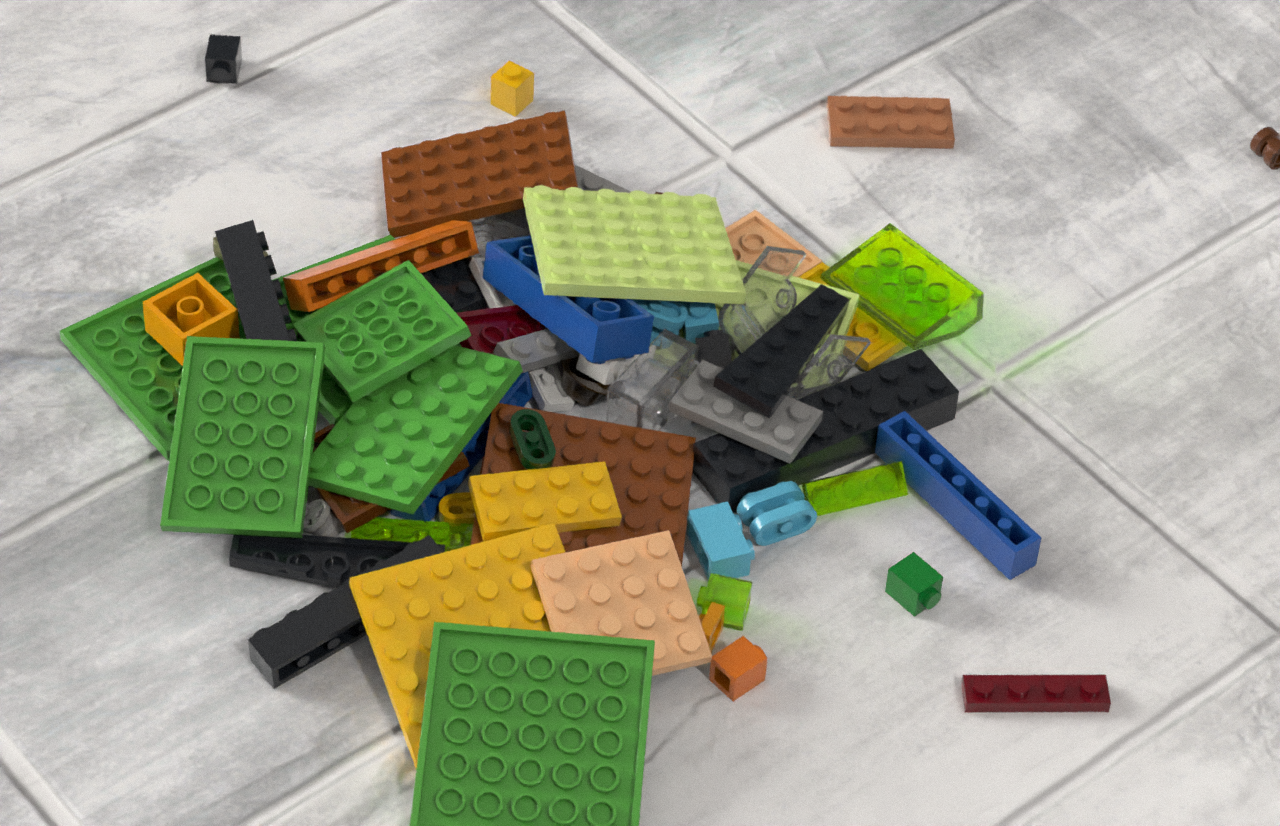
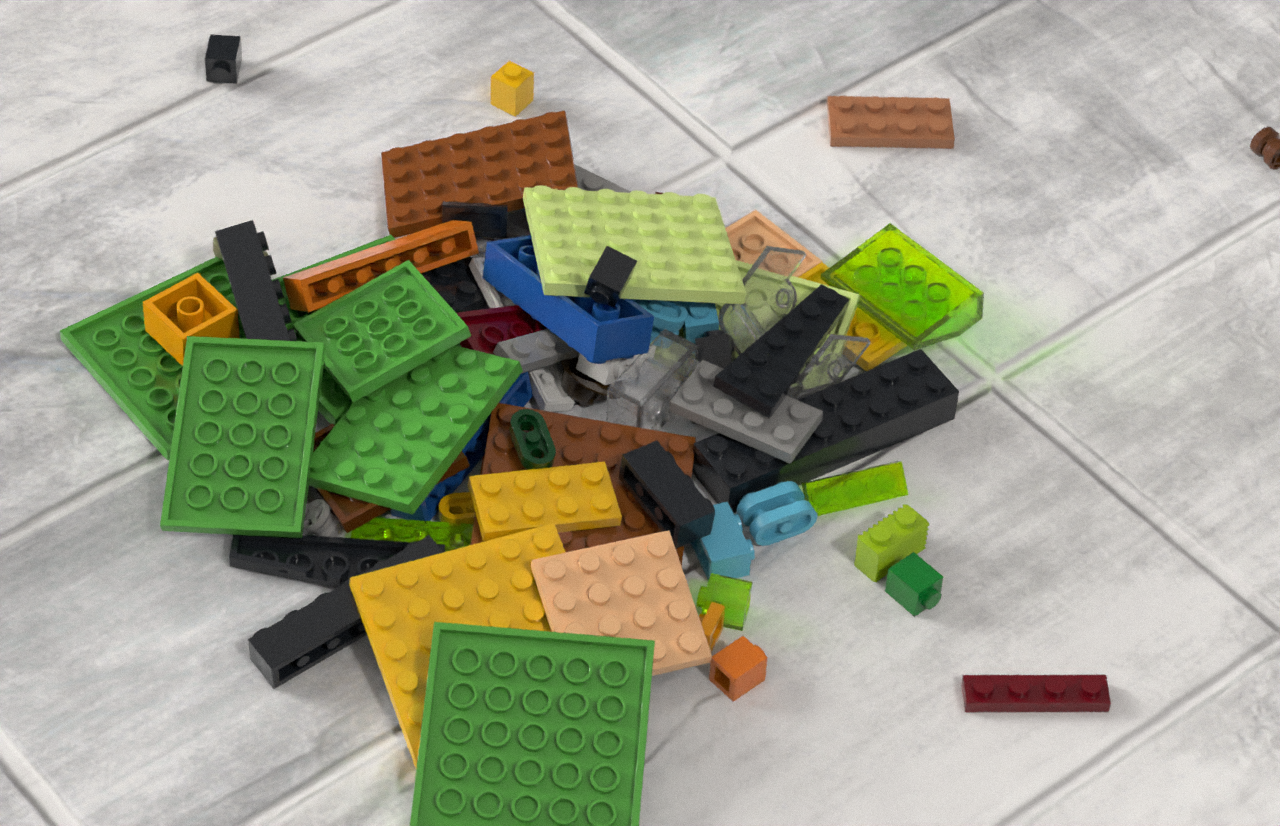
blue brick [875,411,1042,580] -> none
none -> black tile [442,202,508,238]
none -> black brick [584,246,637,308]
none -> black brick [618,440,715,549]
none -> lime brick [854,504,930,582]

